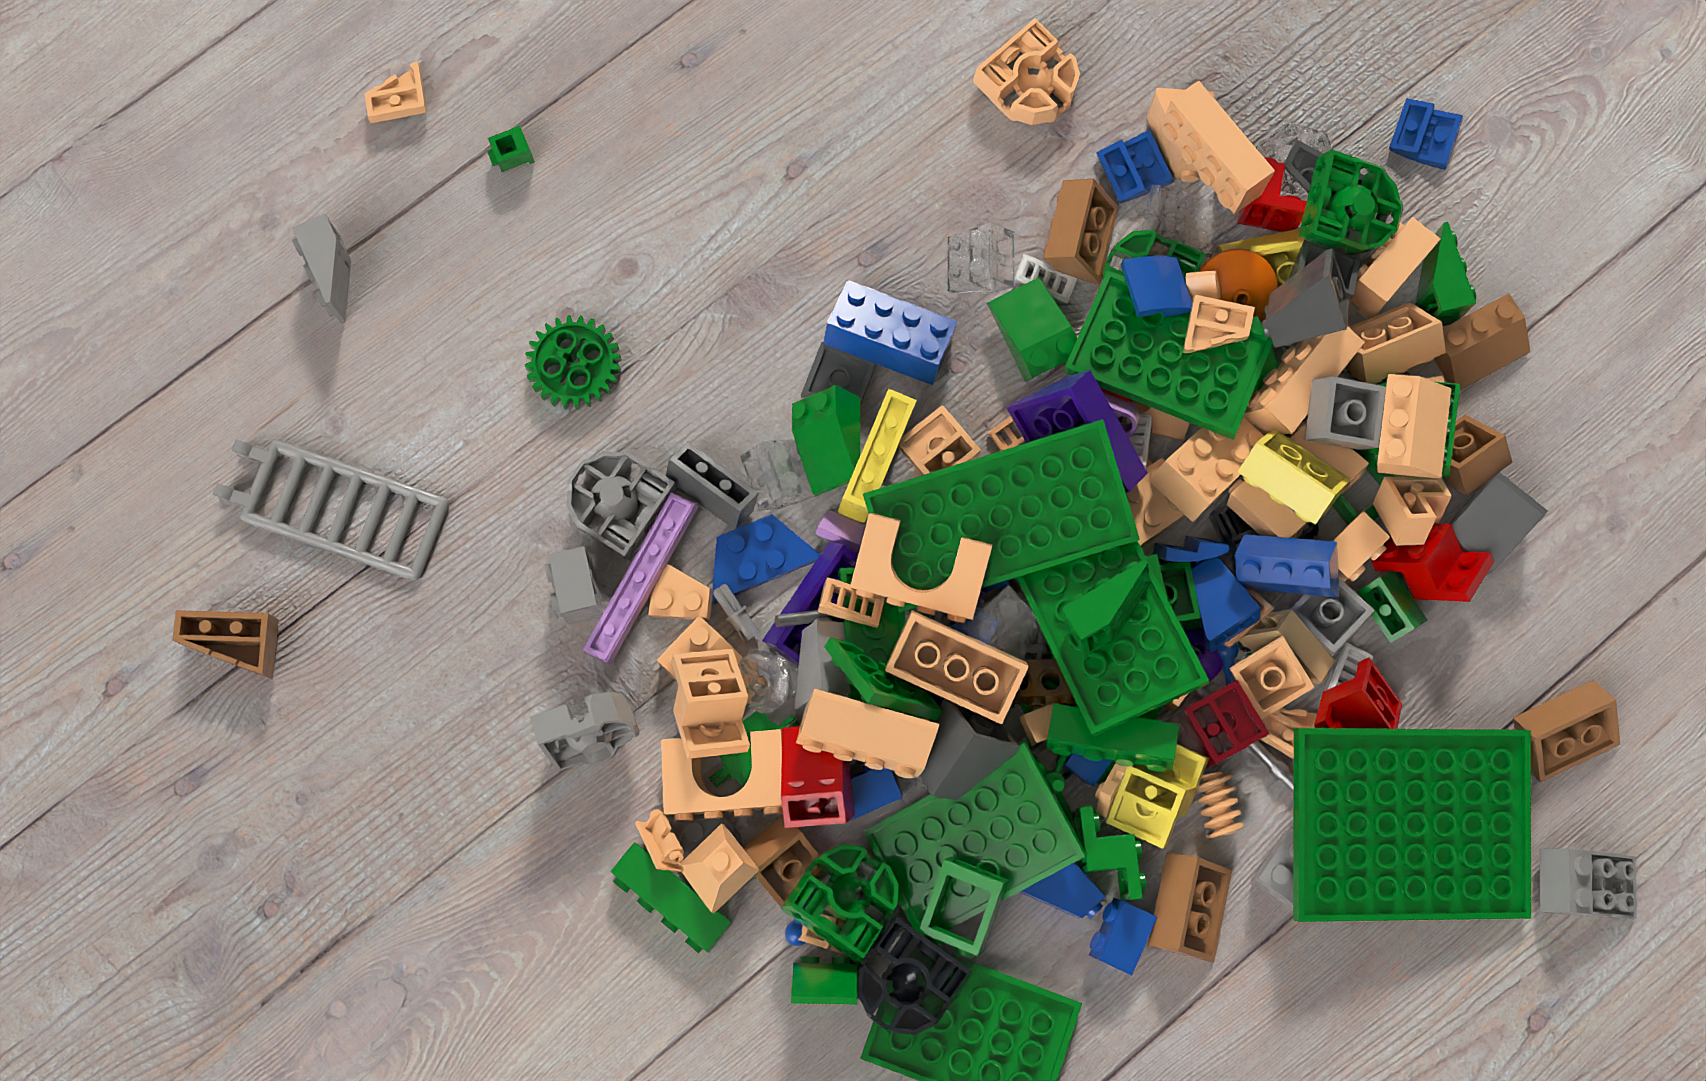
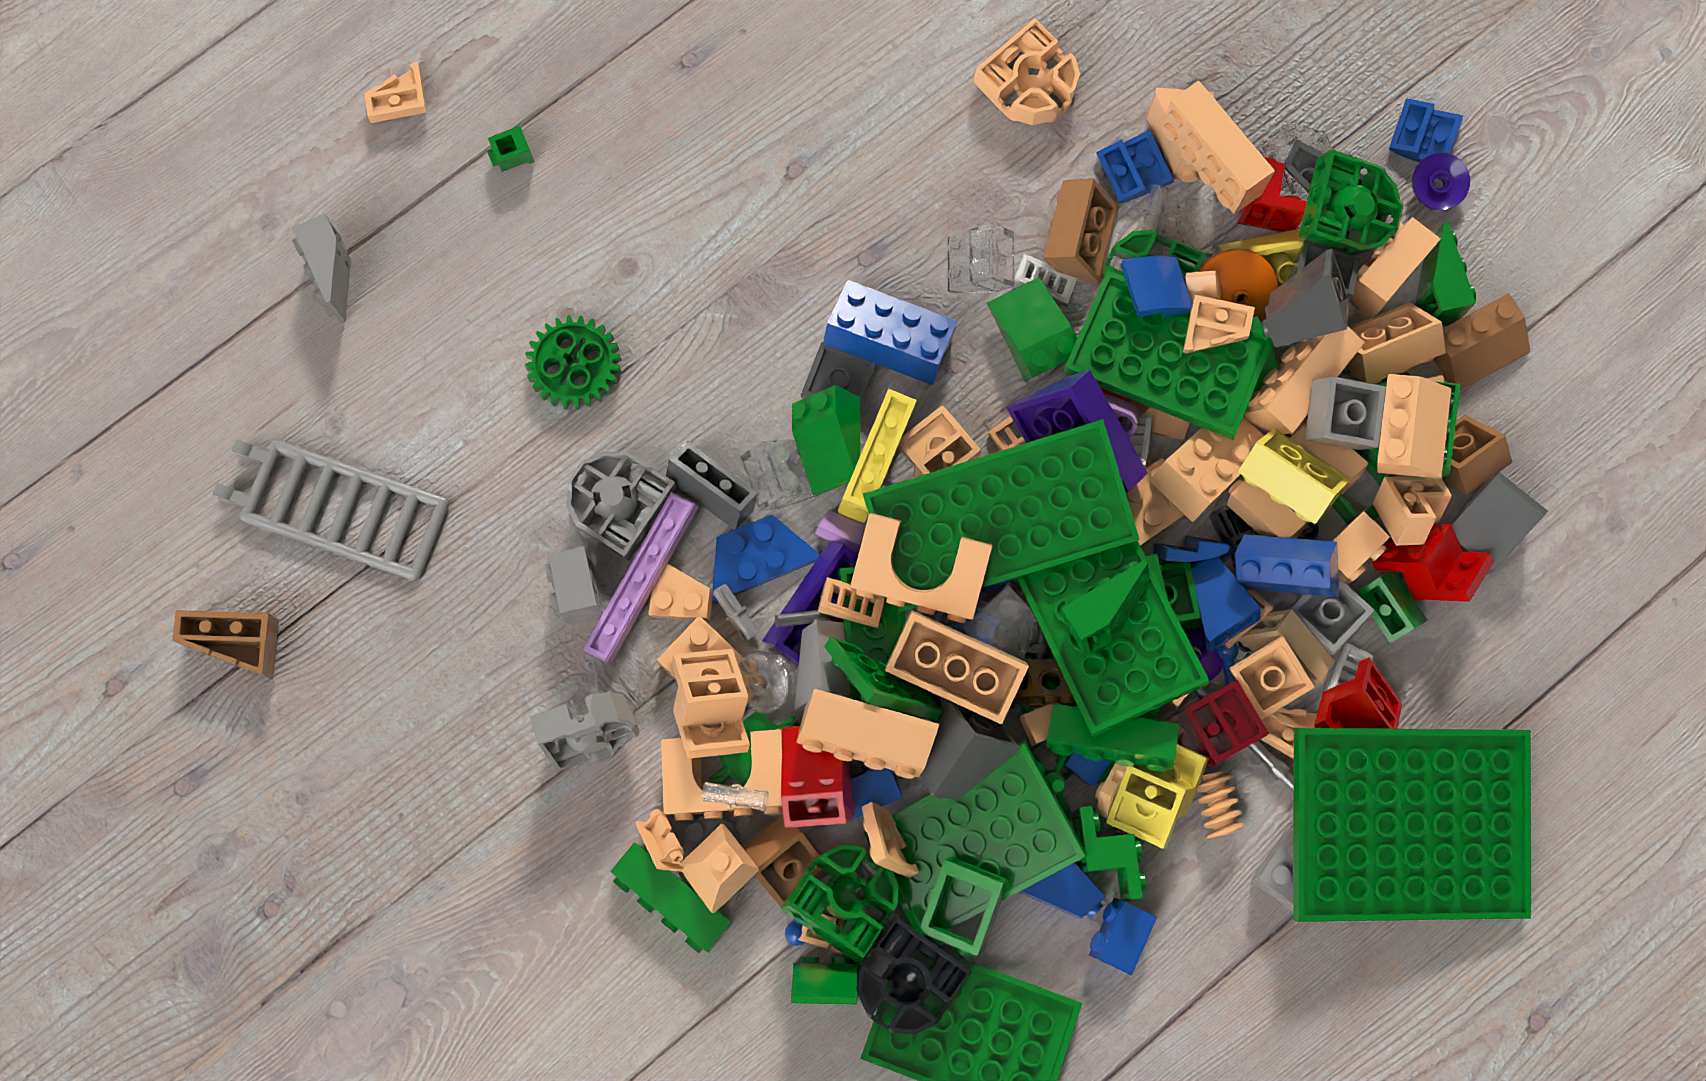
medium nougat slope [1148,852,1232,963] -> none
medium nougat slope [1513,680,1620,783] -> none
light grey slope [1540,848,1637,919] -> none
none -> clear pin [702,781,769,811]
none -> light nougat wing [862,802,919,878]
none -> dark purple dish [1412,153,1470,210]

